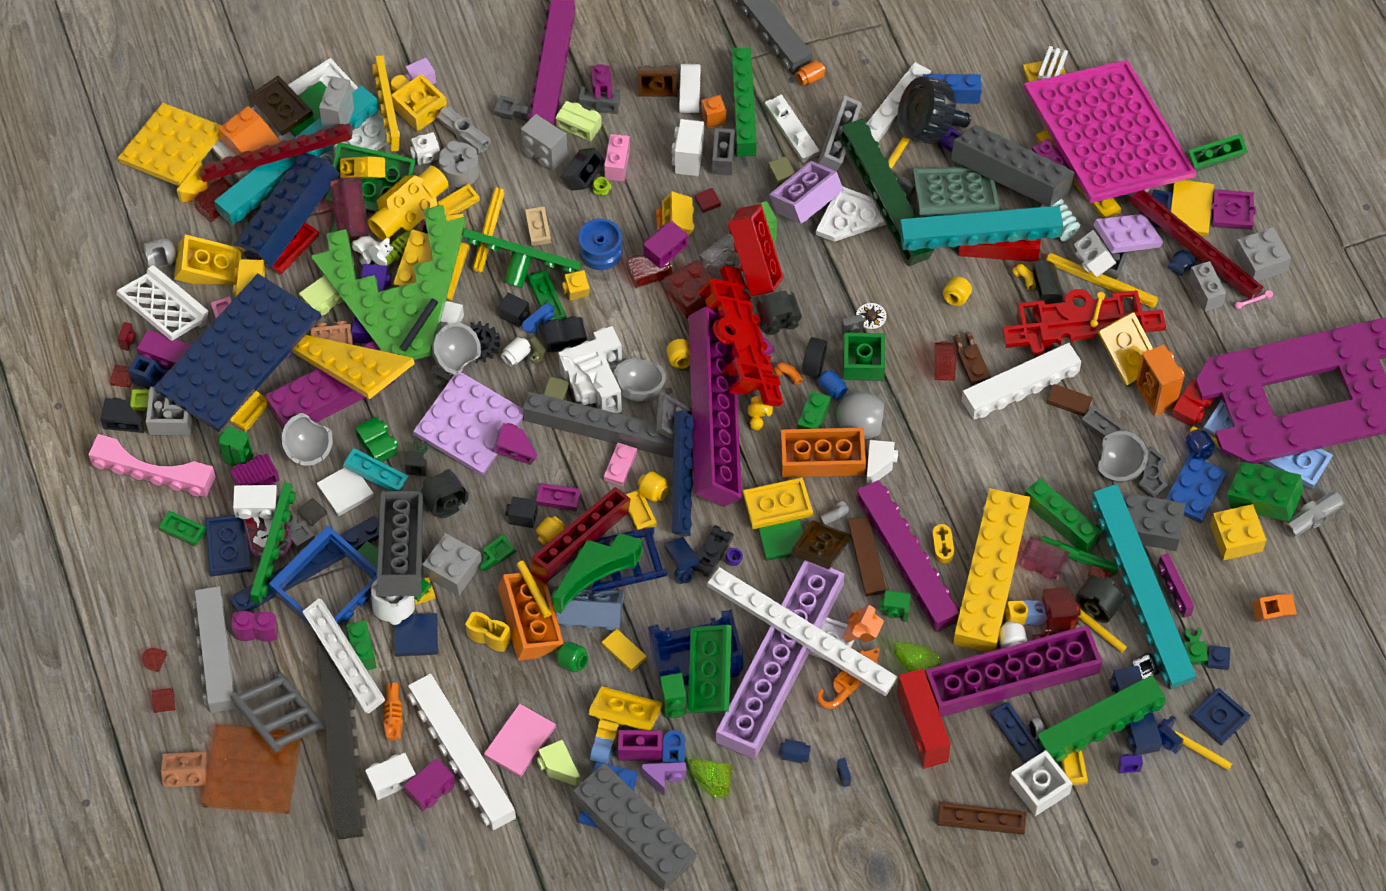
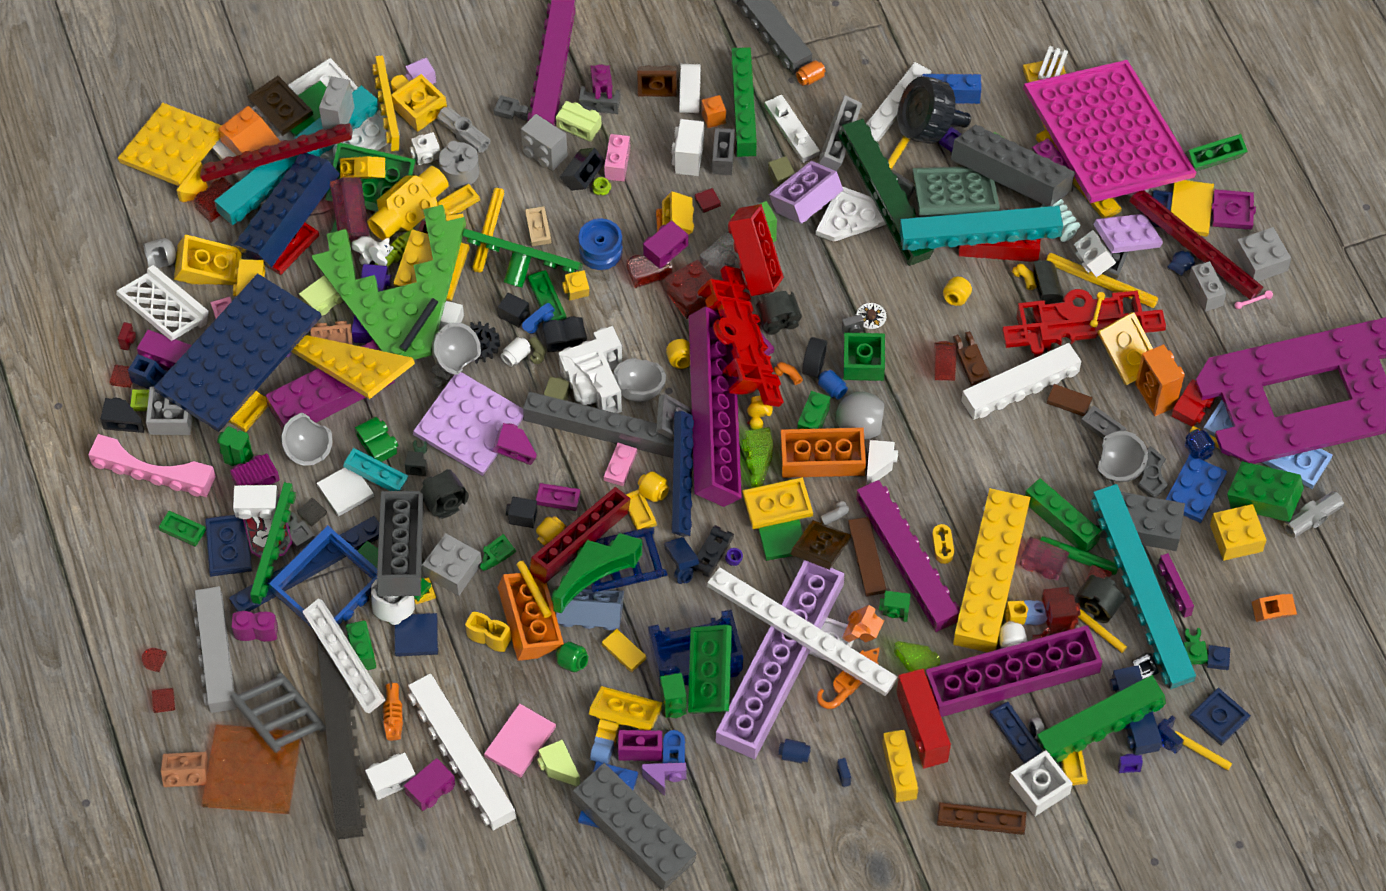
clear neon green slope [689,759,733,798] -> none
none -> clear neon green slope [742,427,773,487]
none -> yellow brick [882,730,918,803]

